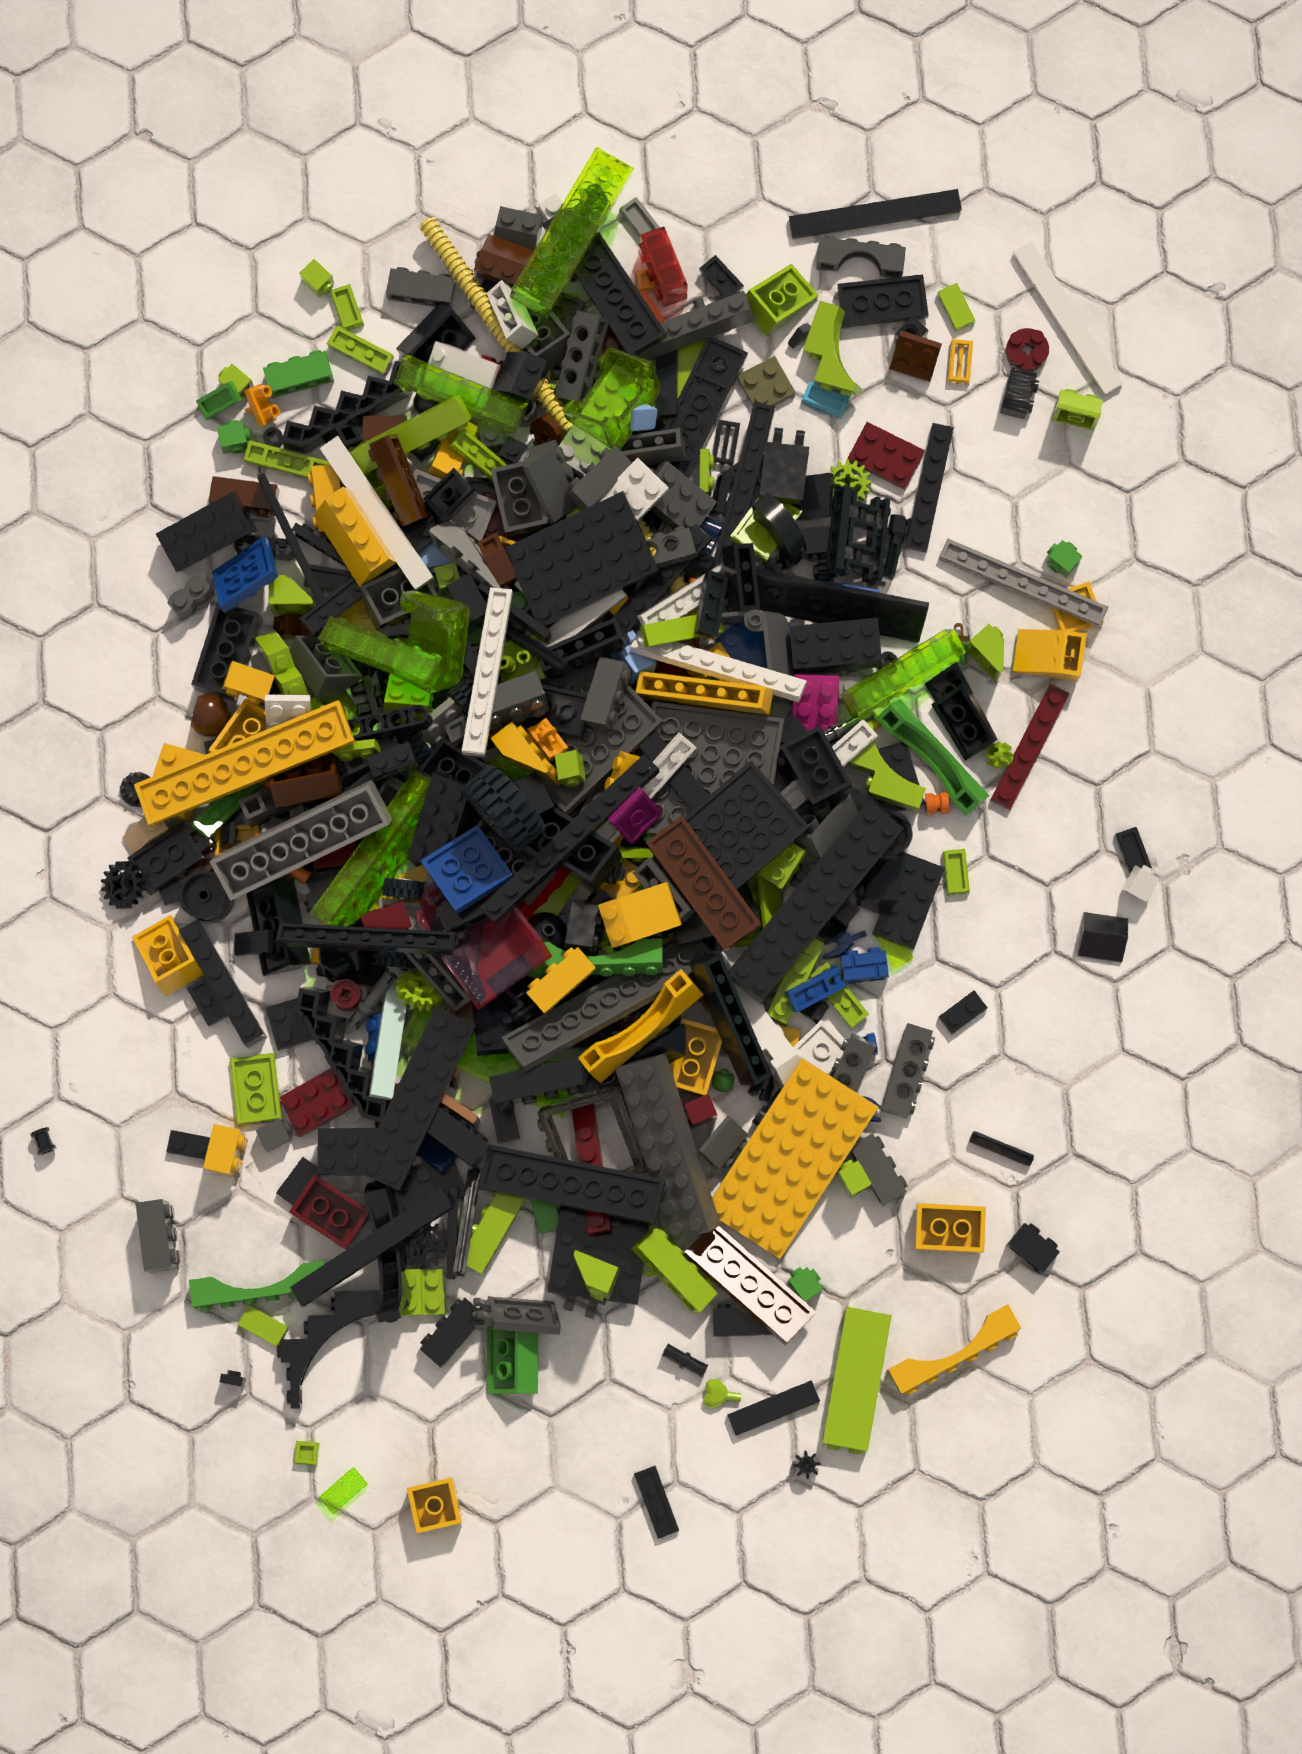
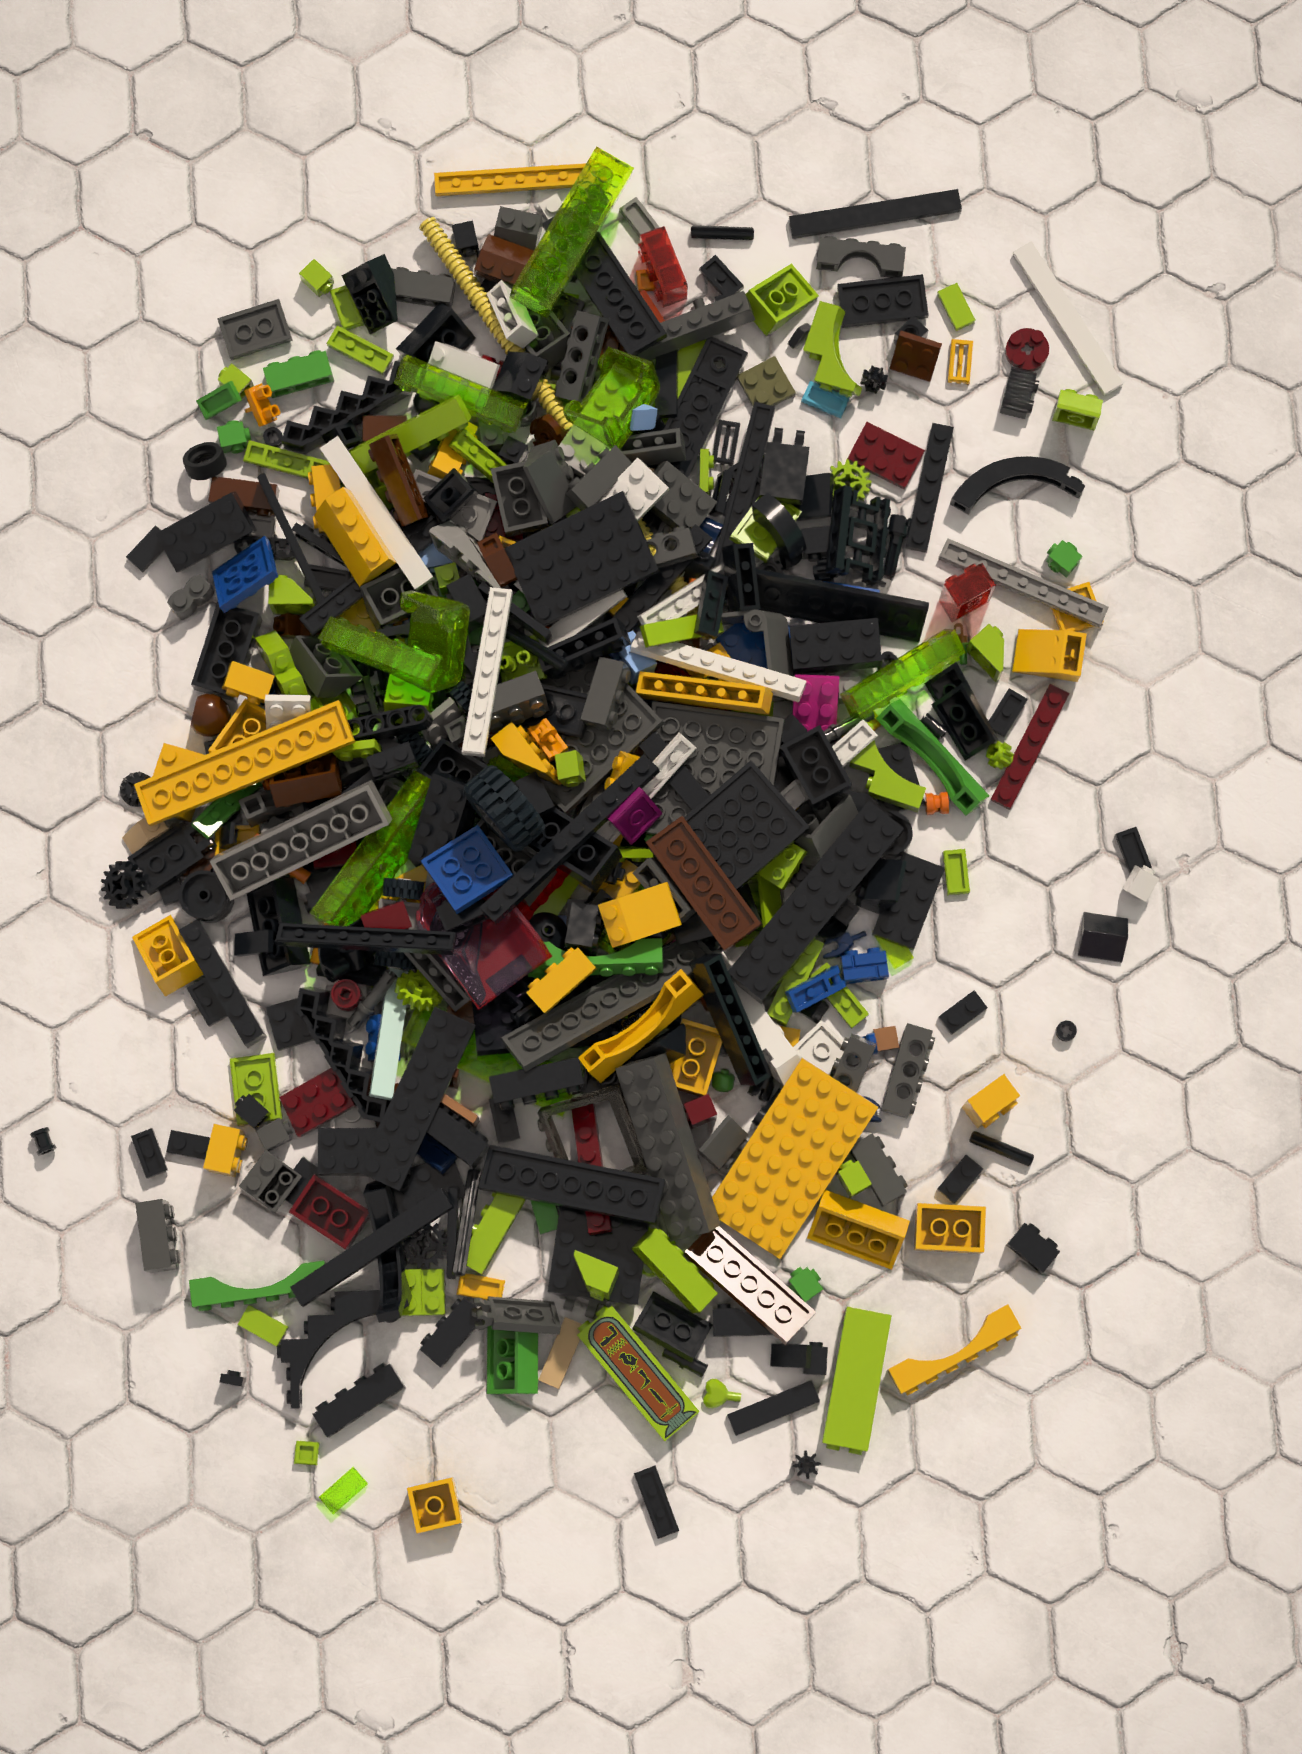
none -> black tile [126,525,164,573]
none -> black plate [131,1128,169,1179]
none -> black tyre [183,442,227,480]
none -> dark grey plate [217,299,293,360]
none -> black brick [234,1094,271,1130]
none -> dark grey slope [239,1150,302,1213]
none -> black brick [312,1363,406,1438]
none -> black slope [341,254,398,335]
none -> yellow plate [434,162,607,196]
none -> black brick [452,220,479,257]
none -> yellow tile [456,1273,505,1300]
none -> tan tile [538,1317,582,1389]
none -> brick [577,1305,700,1441]
none -> black plate [632,1291,713,1363]
none -> black axle [691,225,754,240]
none -> black tile [770,1343,812,1368]
none -> black brick [803,1342,828,1375]
none -> yellow slope [807,1190,910,1270]
none -> black gear [860,365,888,394]
none -> medium nougat tile [873,1026,899,1052]
none -> black pin [920,713,948,740]
none -> black plate [937,1154,983,1204]
none -> clear red brick [939,563,996,623]
none -> black arch [950,456,1085,515]
none -> yellow brick [962,1074,1020,1129]
none -> black plate [988,688,1028,737]
none -> black bush [1056,1020,1077,1042]

